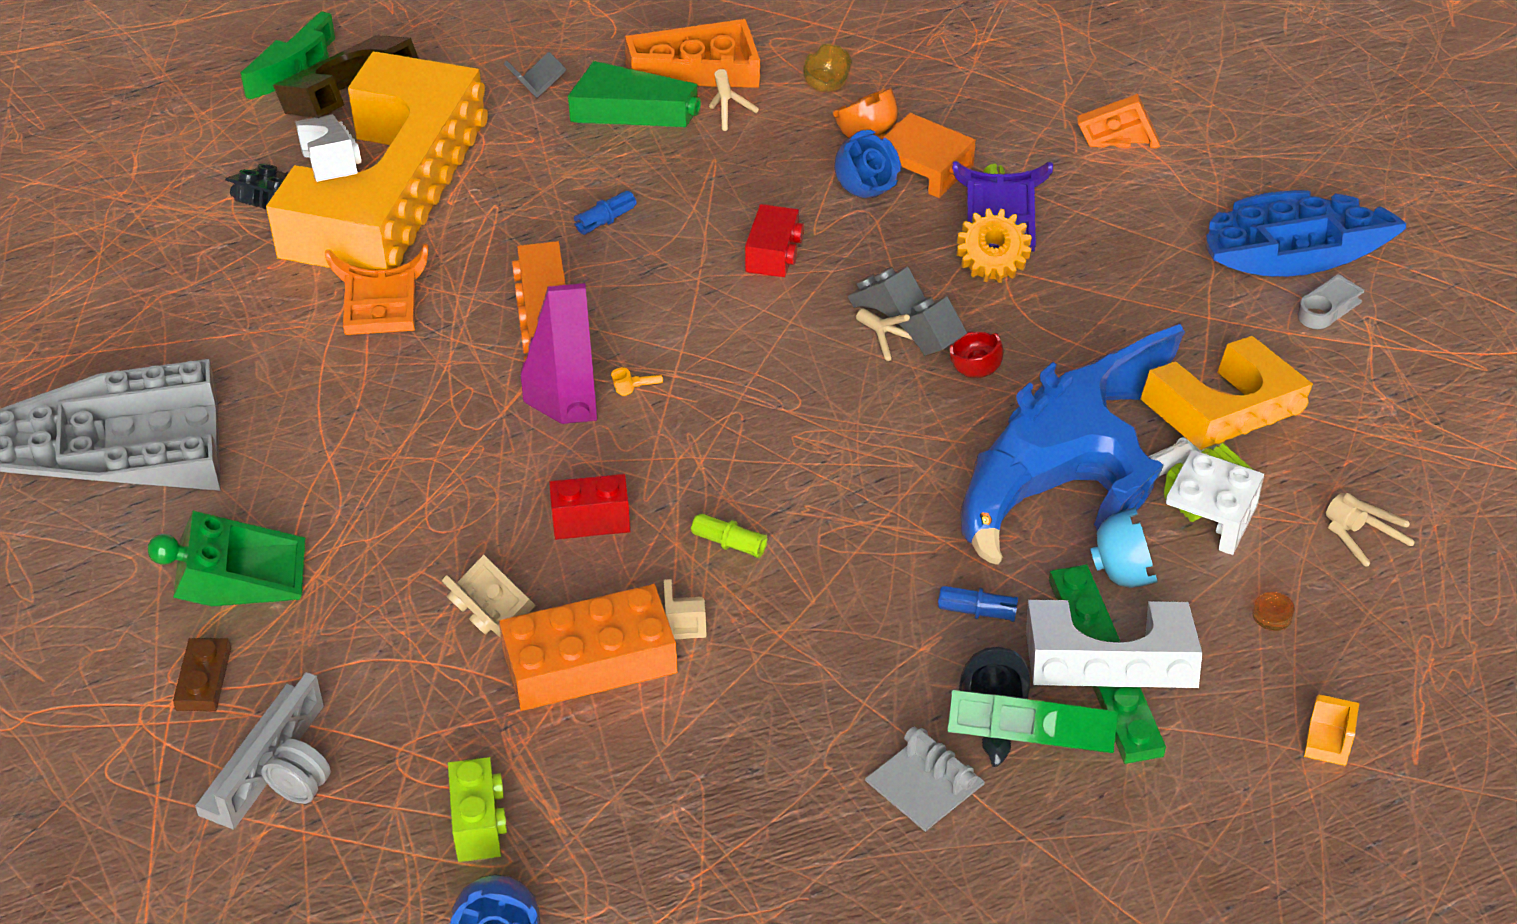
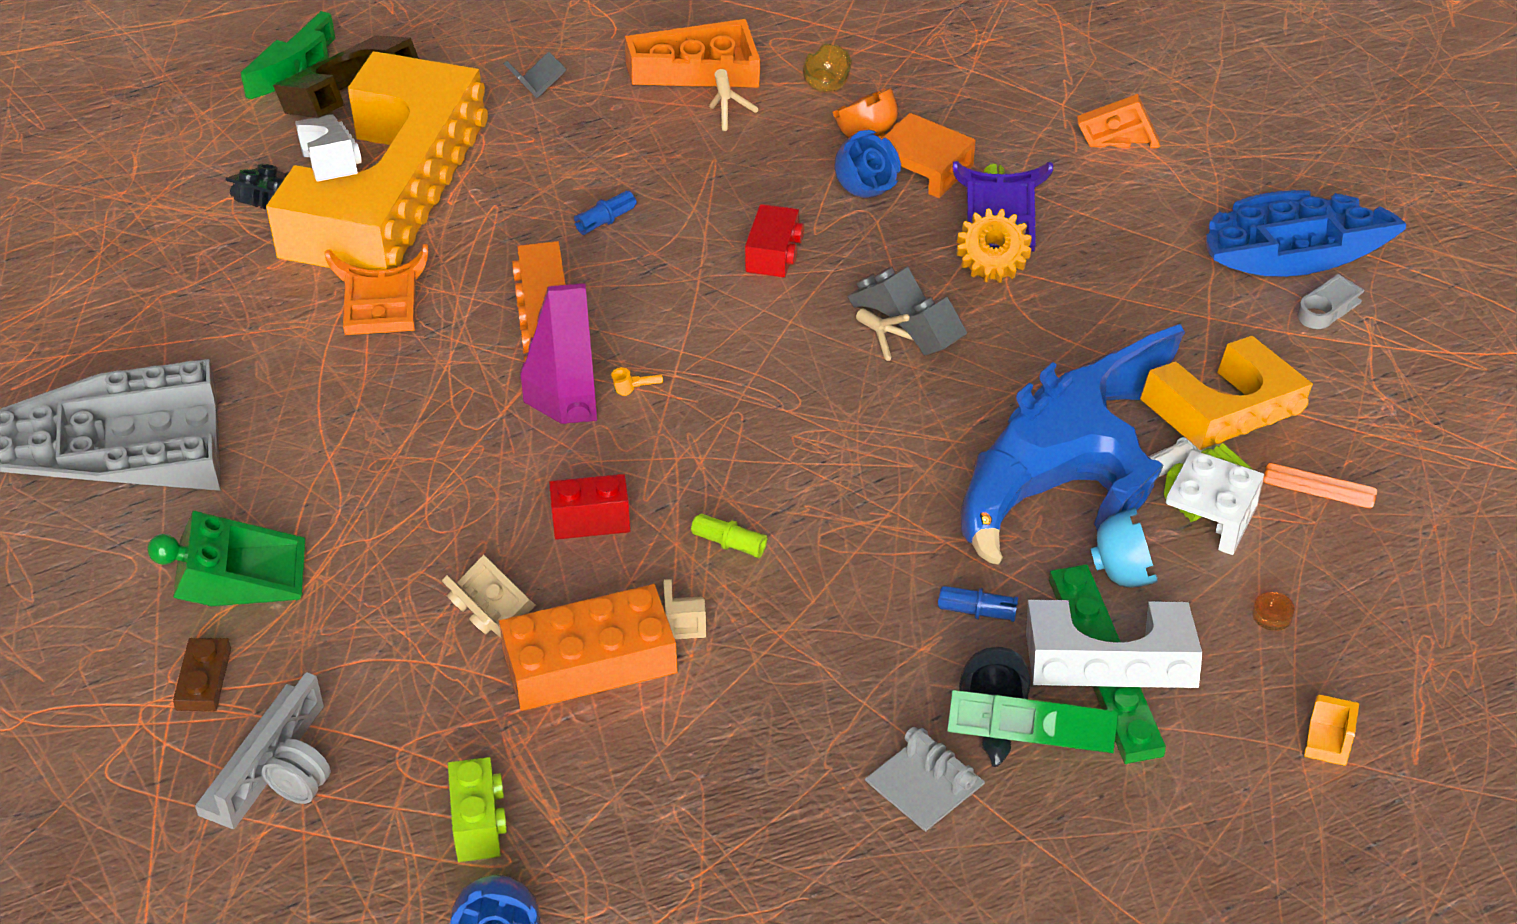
green slope [568,61,701,127] -> none
red hair [949,332,1004,378] -> none
tan plant [1326,493,1414,567] -> none
none -> axle [1263,463,1377,509]

